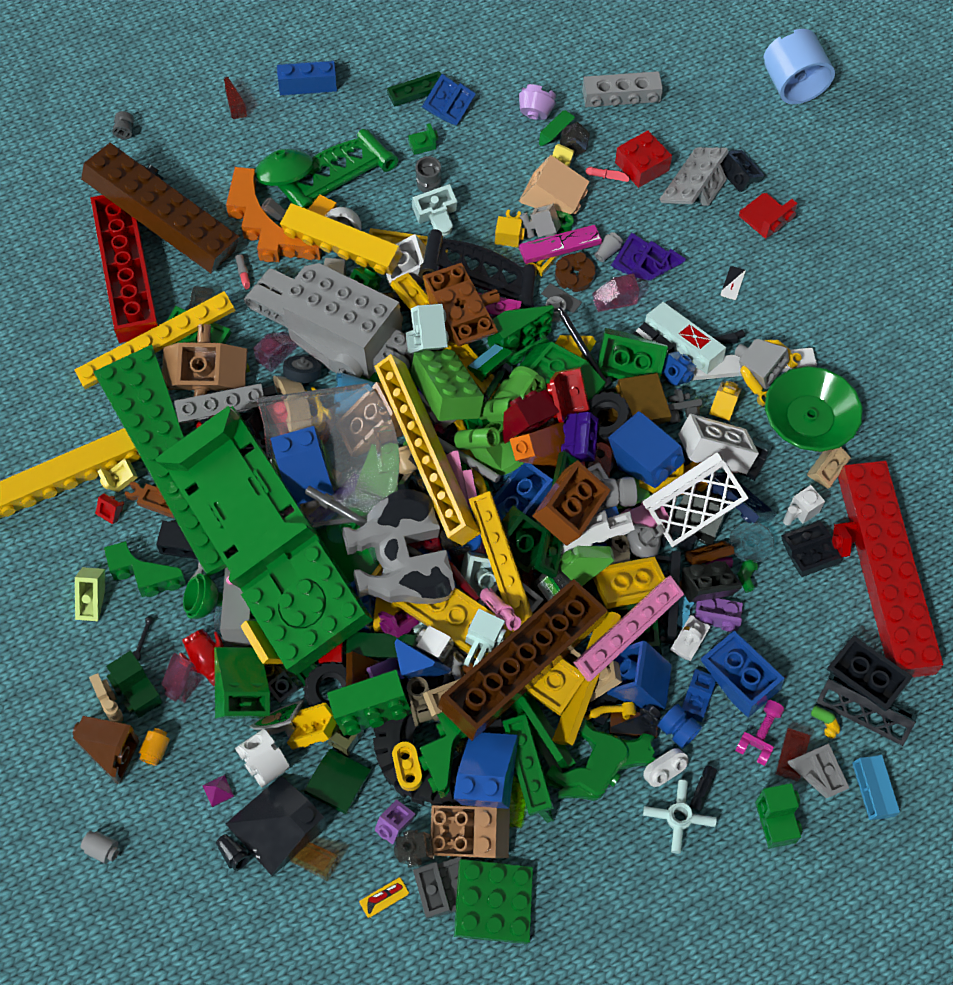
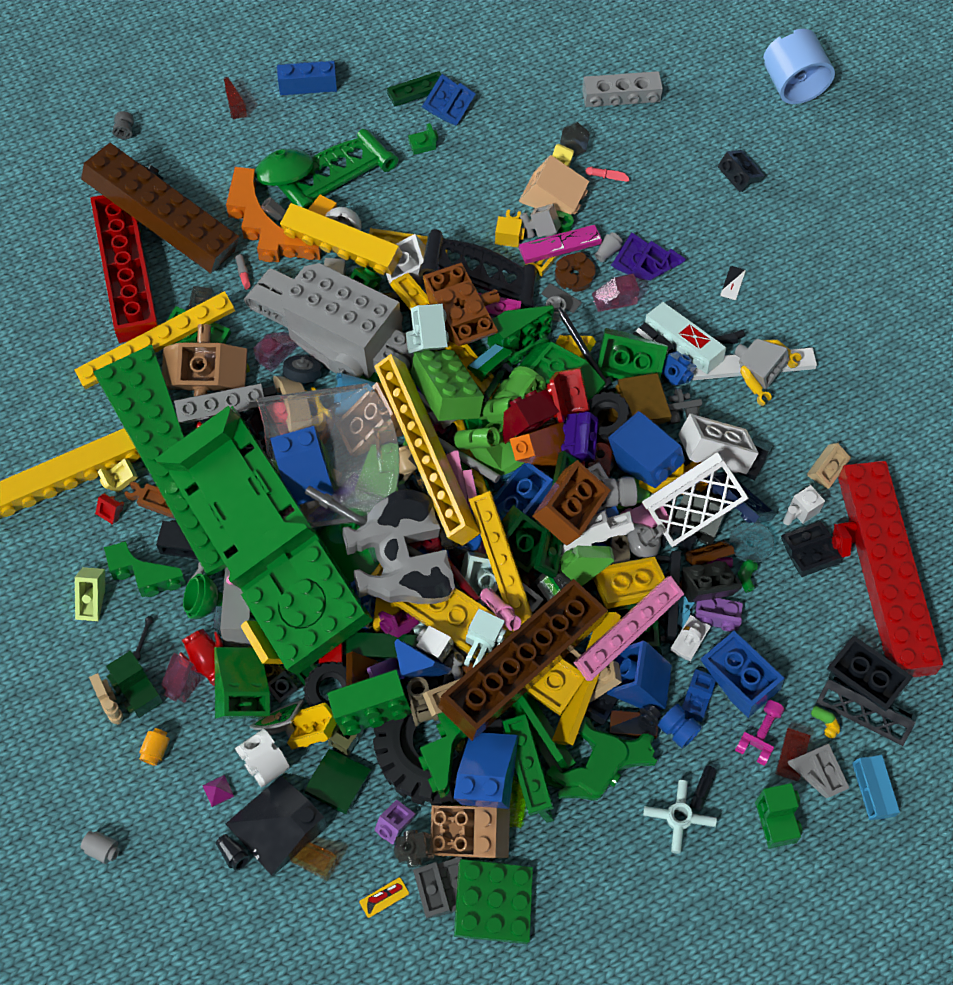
reddish brown slope [73,716,140,784] -> none
yellow plate [392,742,423,791] -> none
light aqua brick [412,184,457,237] -> none
dark grey wheel [415,156,442,193] -> none
lavender cone [519,84,556,120] -> none
green slope [539,110,575,146] -> none
yellow piece [584,702,636,721] -> none
red brick [615,130,672,188] -> none
white plate [644,748,688,787] -> none
light grey bracket [659,147,729,206] -> none
yellow slope [709,381,742,421] -> none
red bracket [739,193,798,239] -> none
green dish [765,366,863,452] -> none

